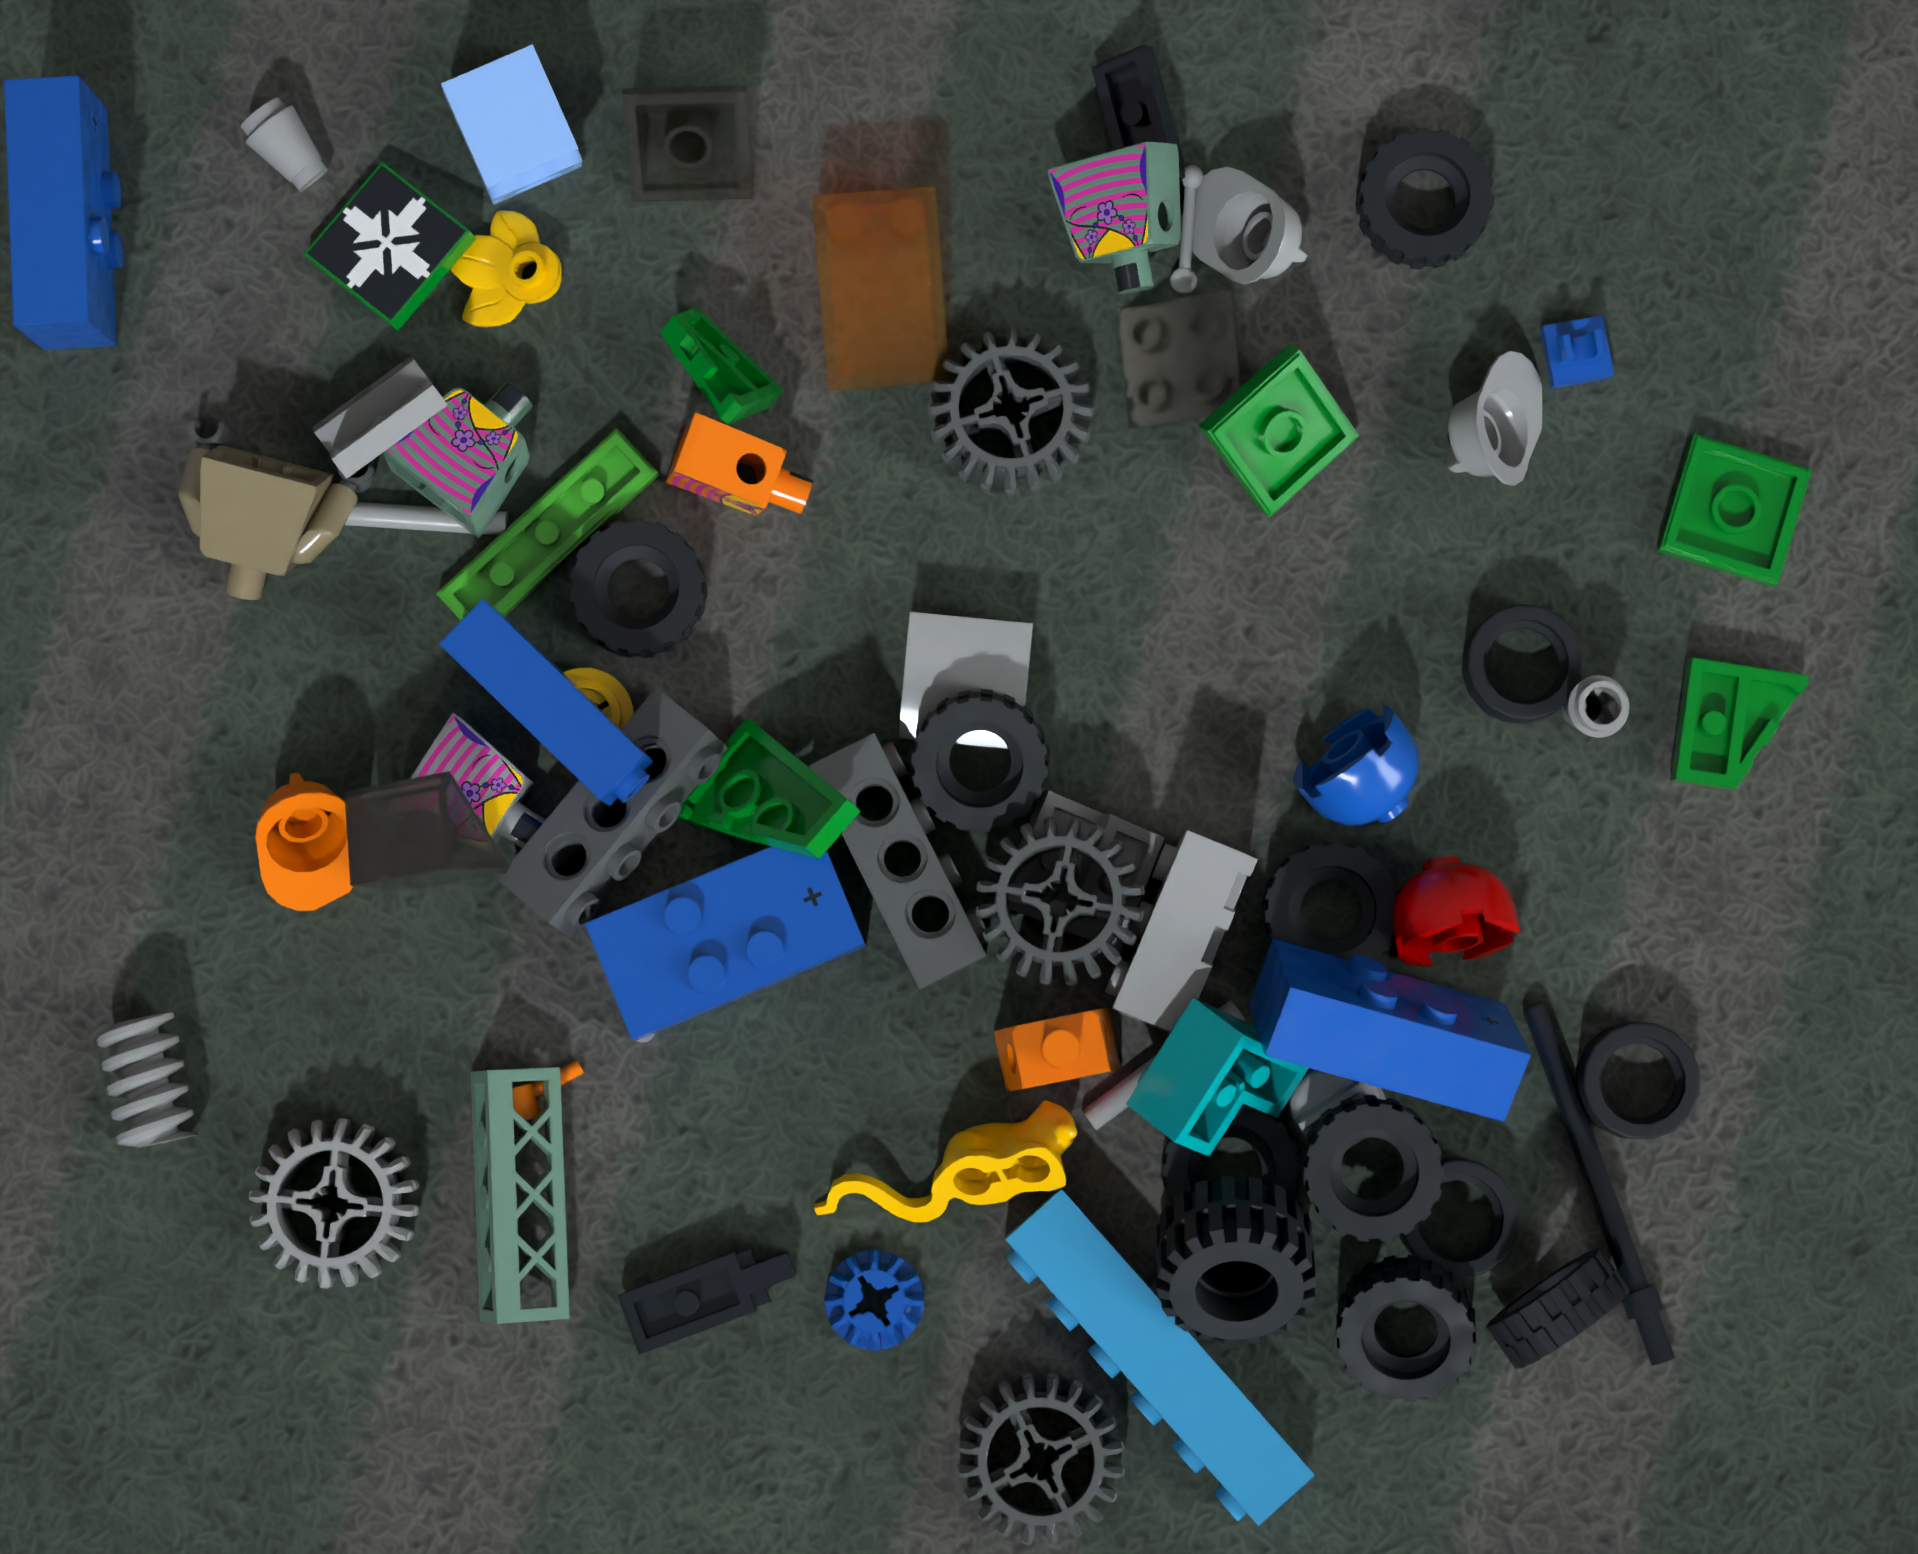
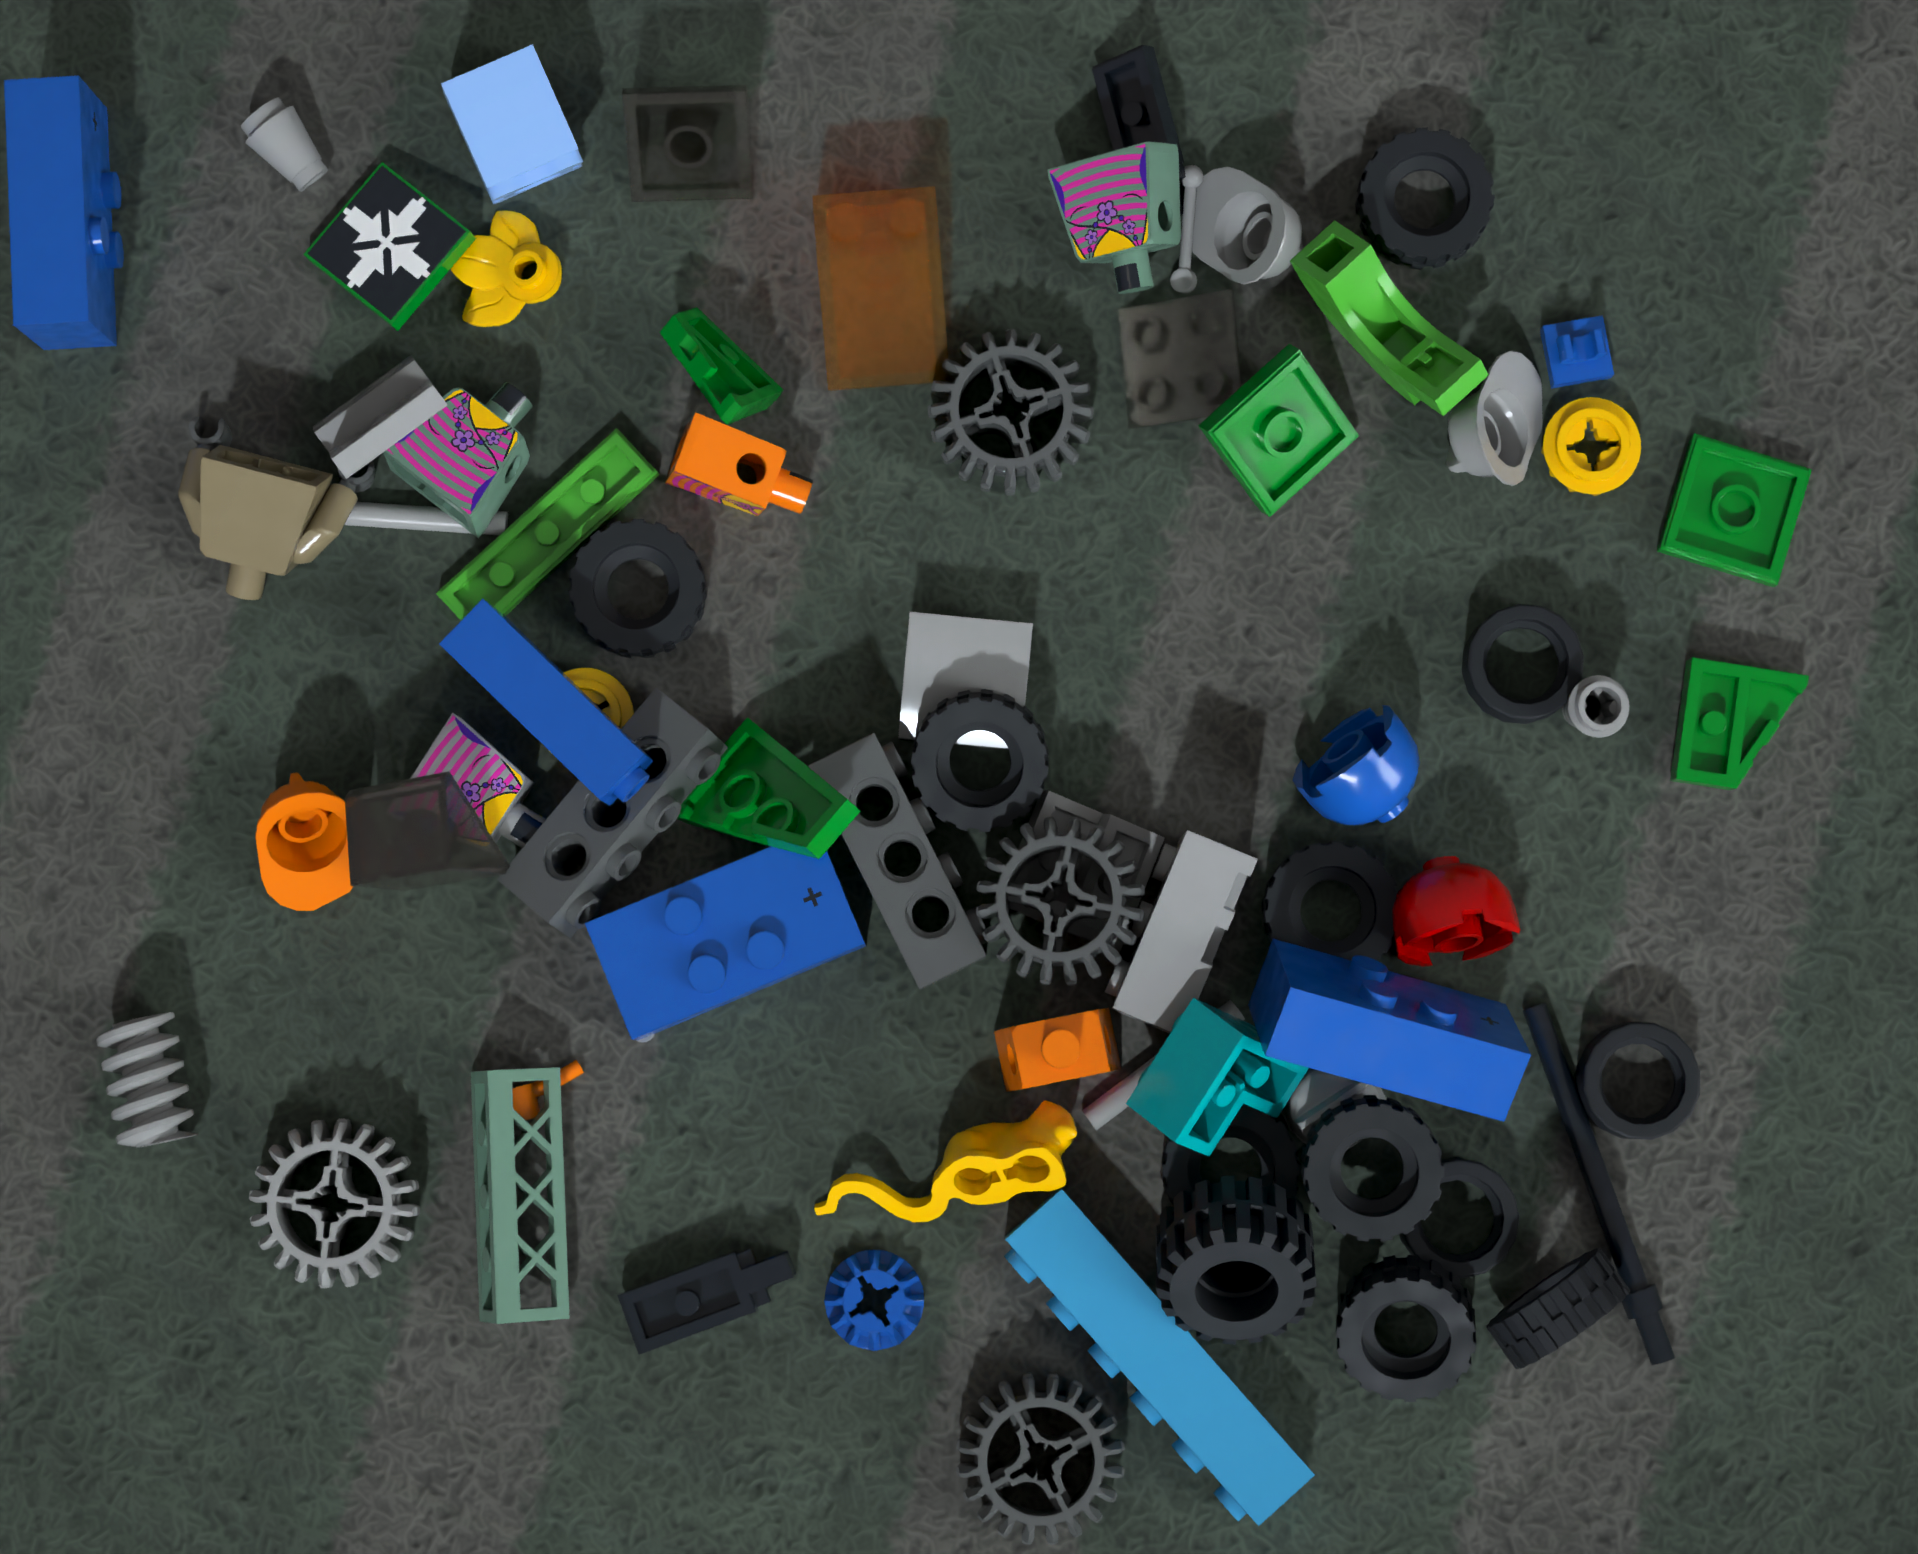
none -> bright green arch [1290,220,1489,416]
none -> yellow gear [1541,397,1641,496]

